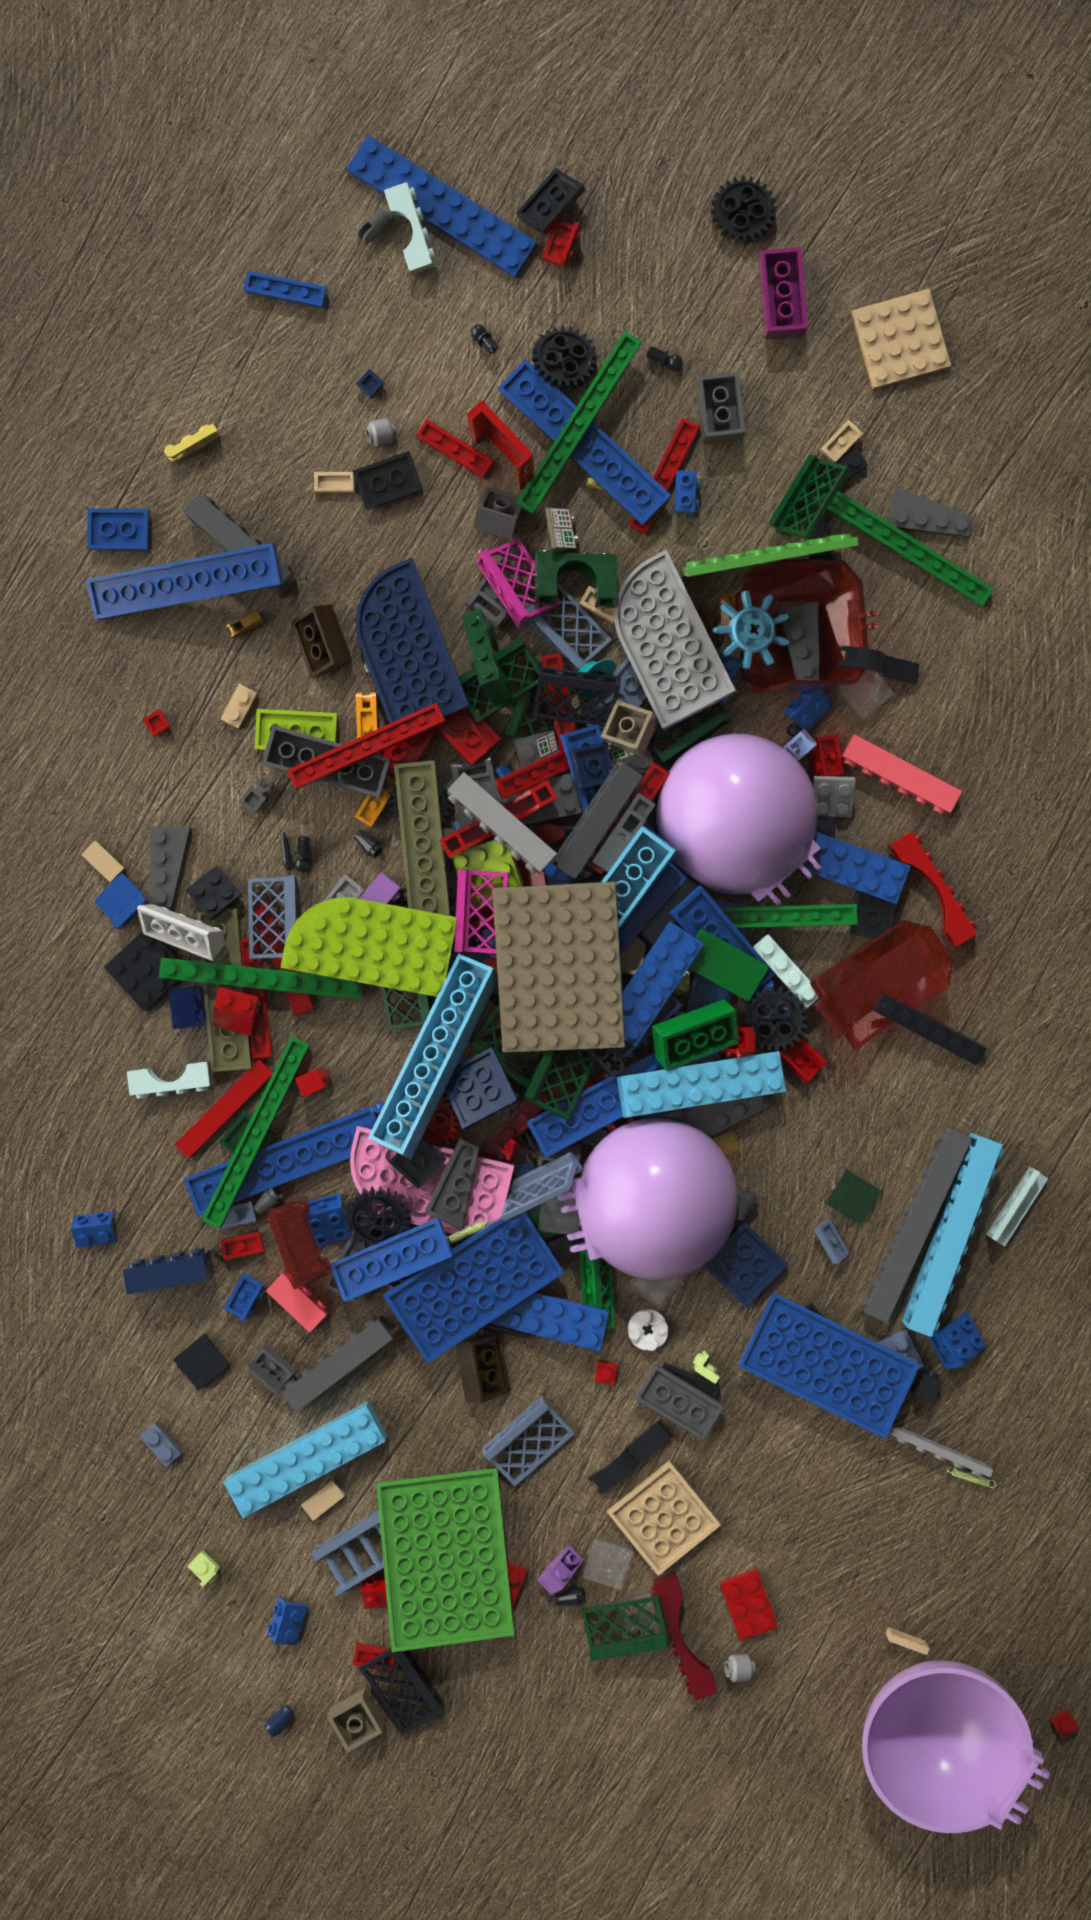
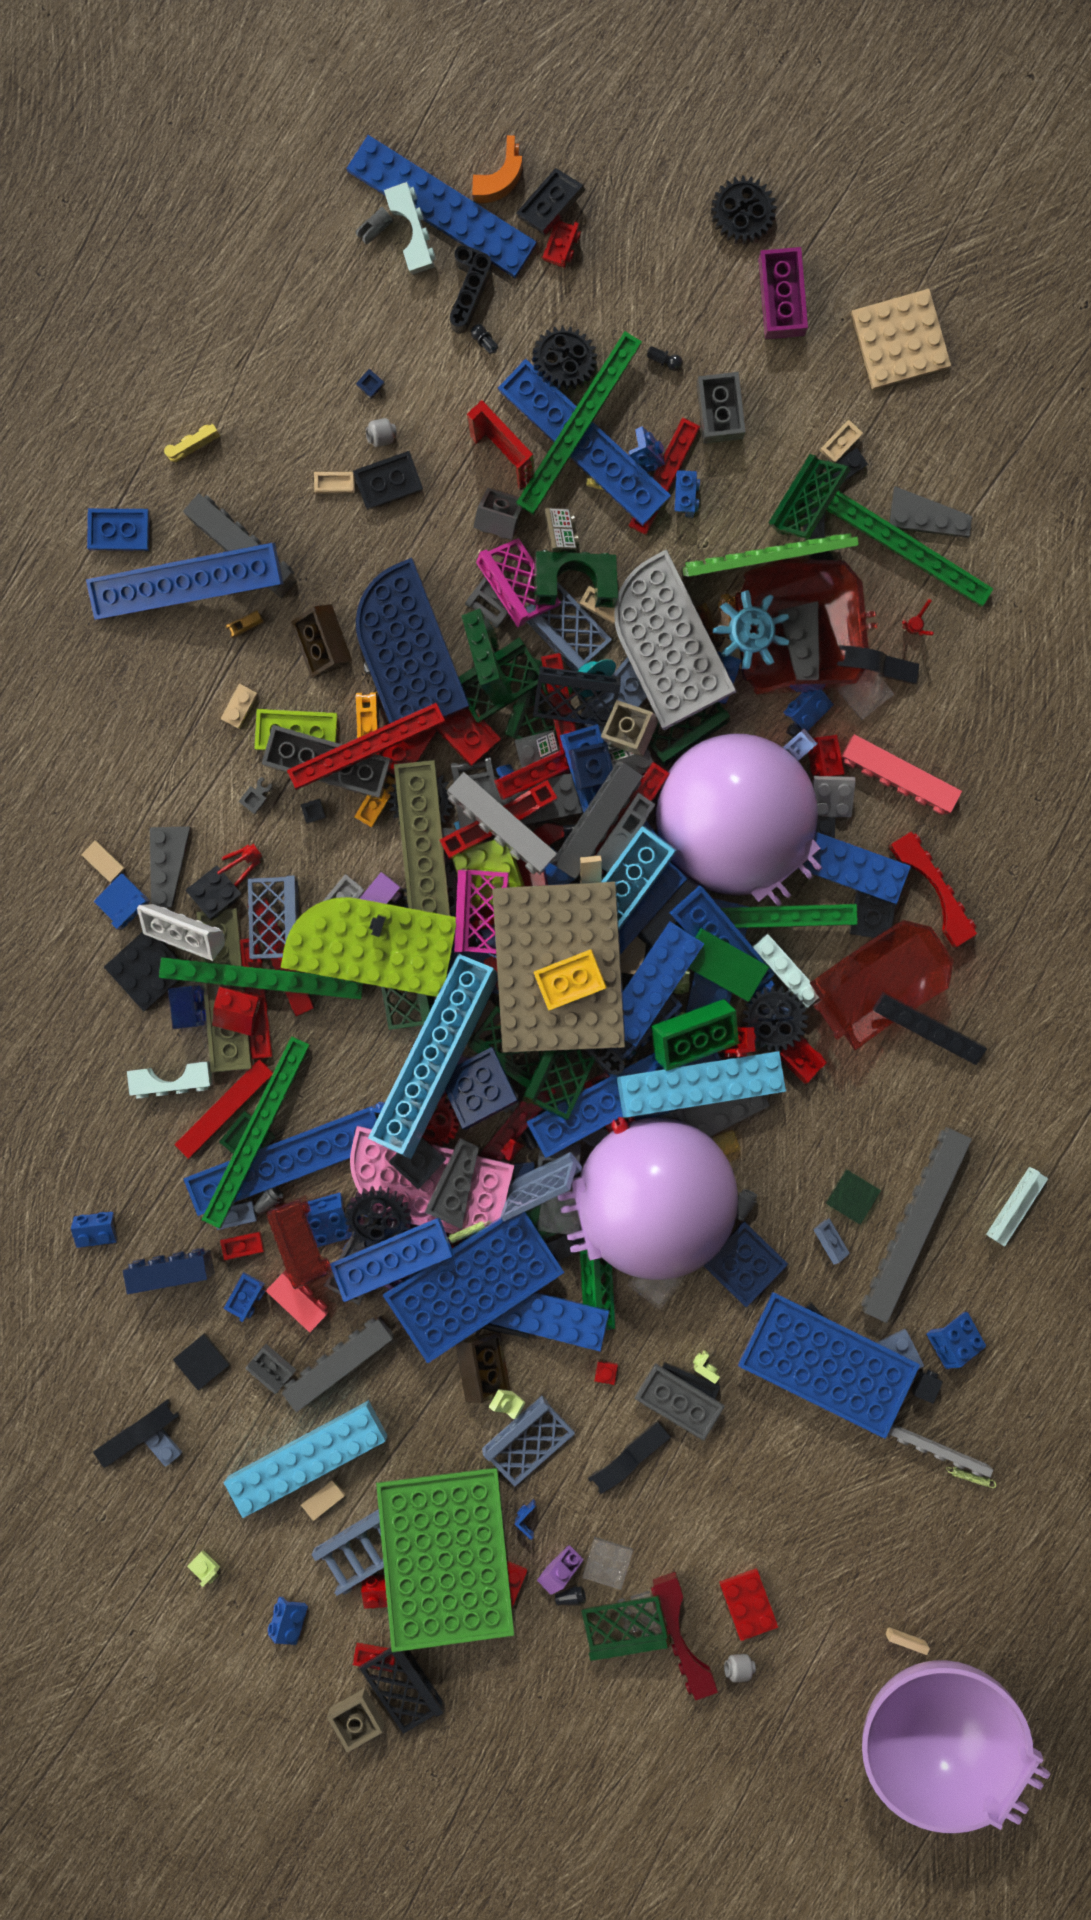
red plate [142,709,171,737] -> none
blue plate [244,270,327,309] -> none
dark blue cone [264,1705,294,1737] -> none
black piece [280,832,294,870] -> none
black axle [295,836,311,872] -> none
red brick [295,1067,331,1097] -> none
black cone [353,830,383,858] -> none
red tile [416,419,495,479] -> none
tan plate [607,1460,721,1576] -> none
white plate [628,1309,668,1351] -> none
medium azure brick [901,1132,1003,1337] -> none
red plate [1050,1708,1079,1739] -> none
none -> black piece [93,1399,179,1468]
none -> red plant [217,843,263,887]
none -> black plate [300,798,326,824]
none -> black plate [369,914,386,937]
none -> black beam [450,245,492,334]
none -> orange arch [472,135,523,203]
none -> yellowish green bracket [489,1390,525,1419]
none -> blue bracket [514,1499,536,1540]
none -> yellow plate [533,949,607,1011]
none -> tan tile [580,856,602,883]
none -> red hinge [612,1117,630,1134]
none -> blue bracket [629,426,665,472]
none -> red plant [902,599,934,636]

